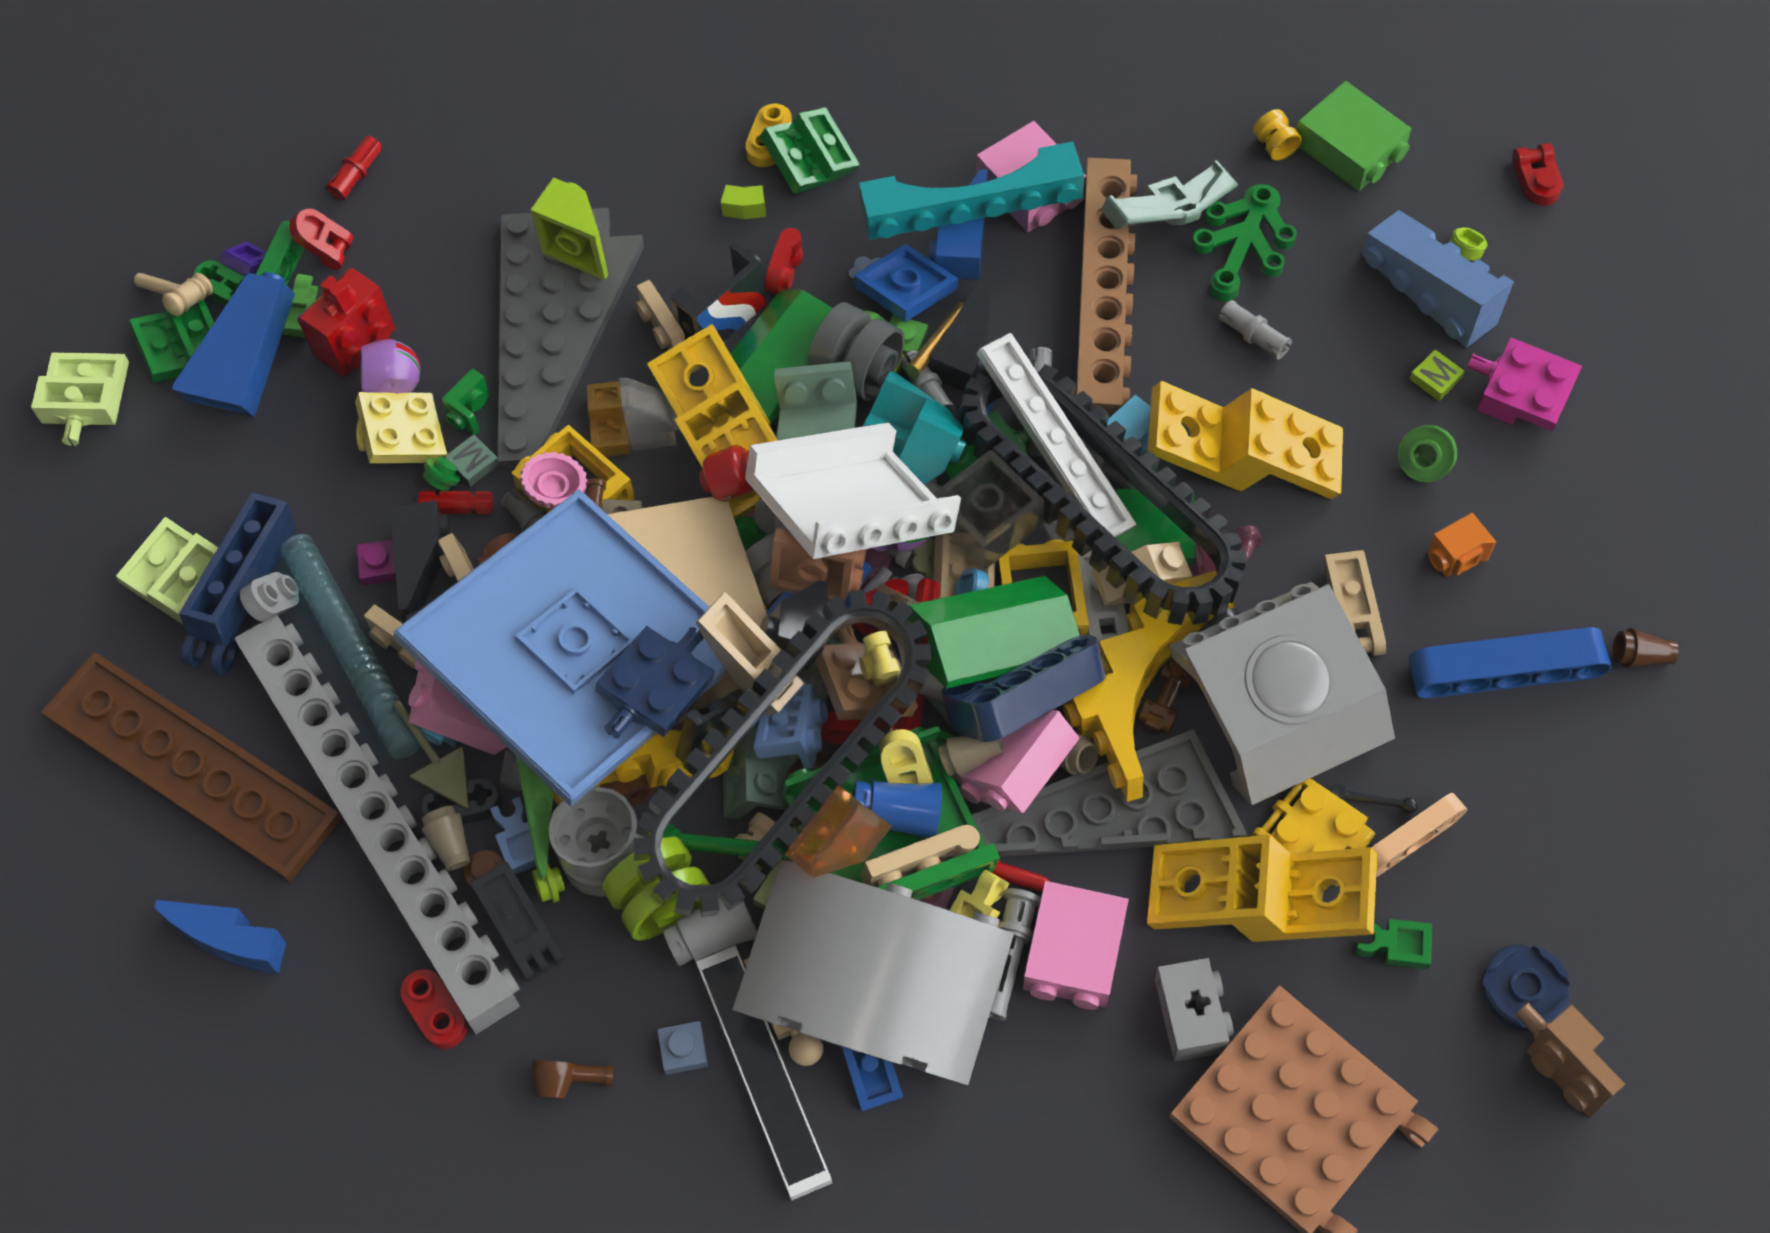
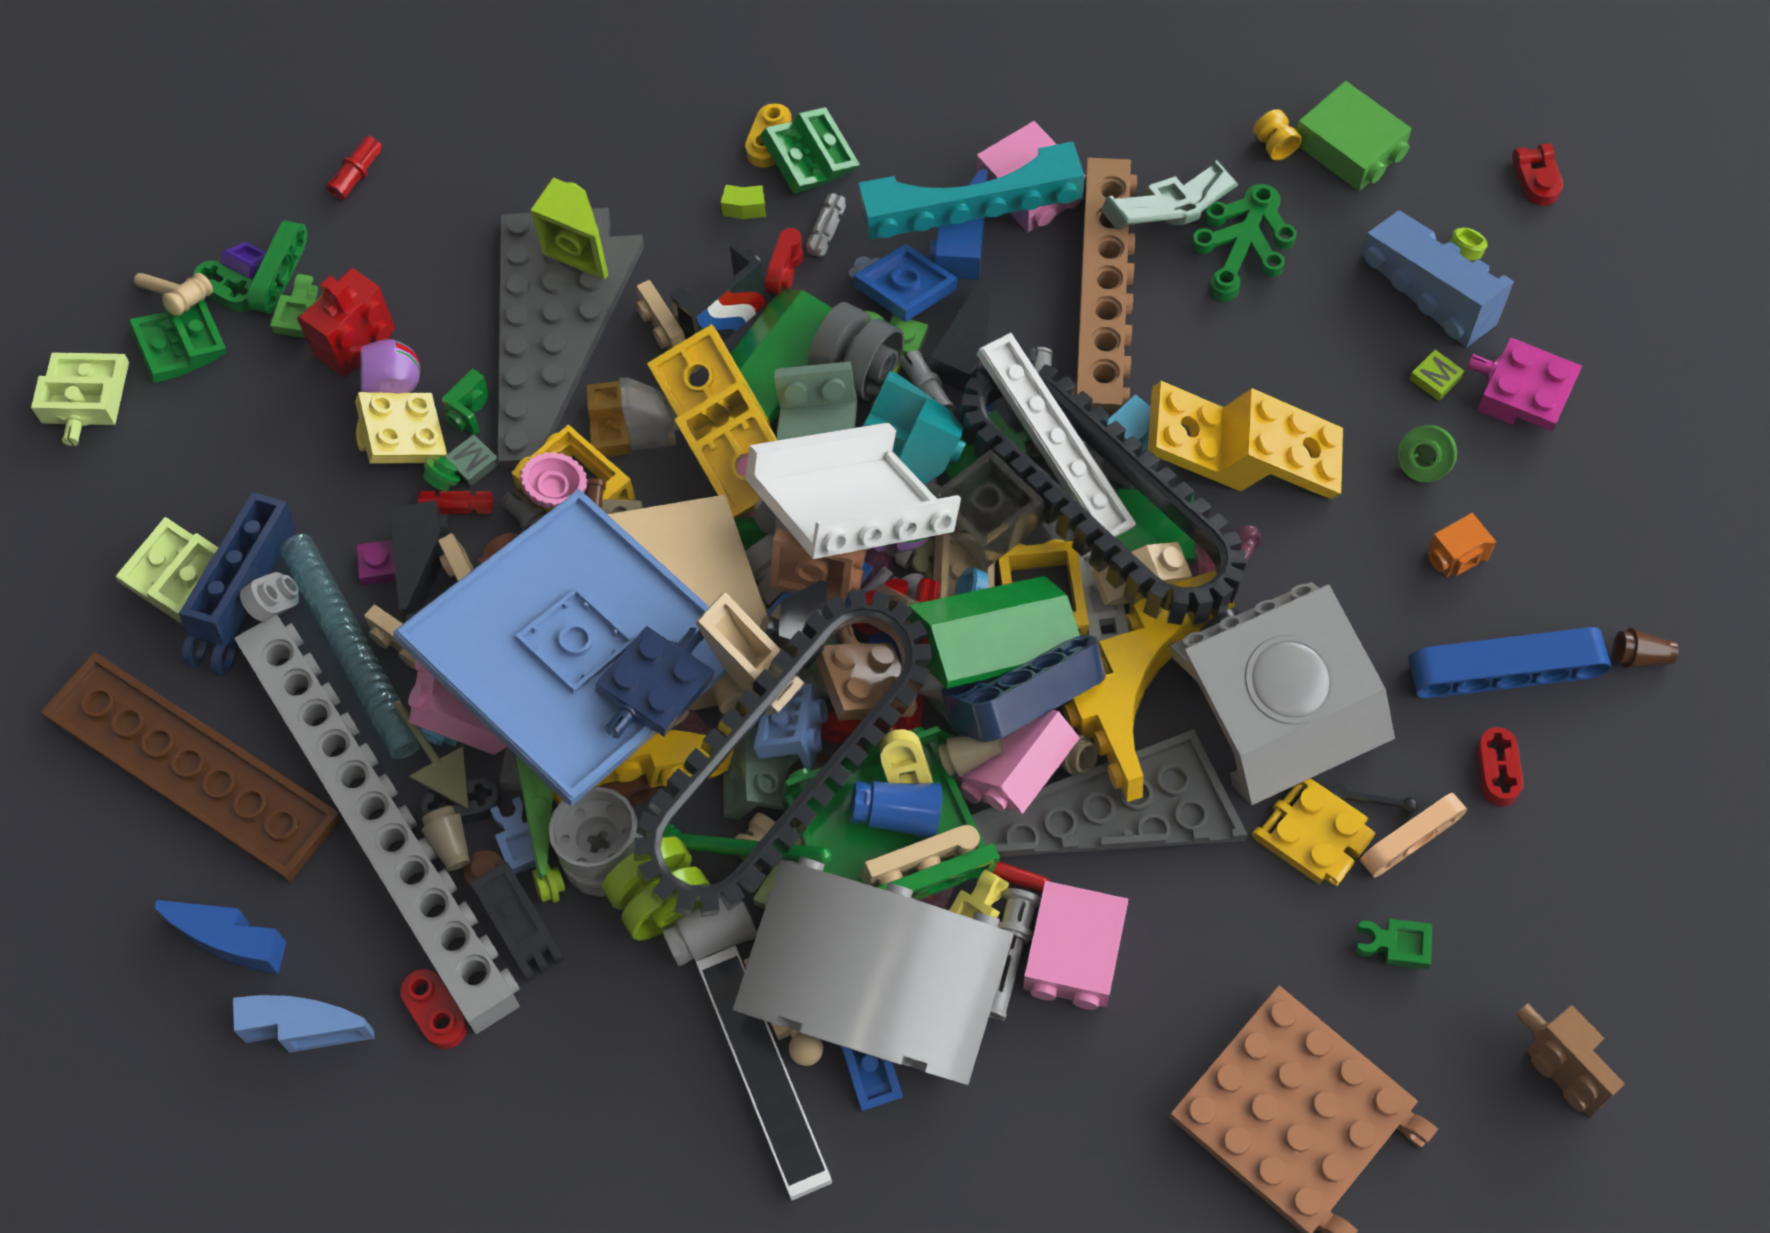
blue slope [172,272,295,417] -> none
plate [289,209,354,270] -> none
reddish brown bar [532,1060,614,1099] -> none
sand blue plate [658,1021,708,1075] -> none
black wing [675,689,744,764] -> none
red head [699,445,754,502] -> none
clear orange slope [786,785,892,878] -> none
light yellow plate [859,631,900,686] -> none
pearl gold bar [906,302,964,378] -> none
reddish brown bar [1138,660,1192,734] -> none
yellow bracket [1147,835,1377,942] -> none
light grey brick [1155,958,1234,1062] -> none
light grey pin [1219,300,1292,360] -> none
tan plate [1323,550,1386,656] -> none
dark blue tile [1481,944,1570,1031] -> none
none -> medium blue slope [233,995,375,1053]
none -> light grey axle [806,193,846,258]
none -> red beam [1476,727,1523,807]

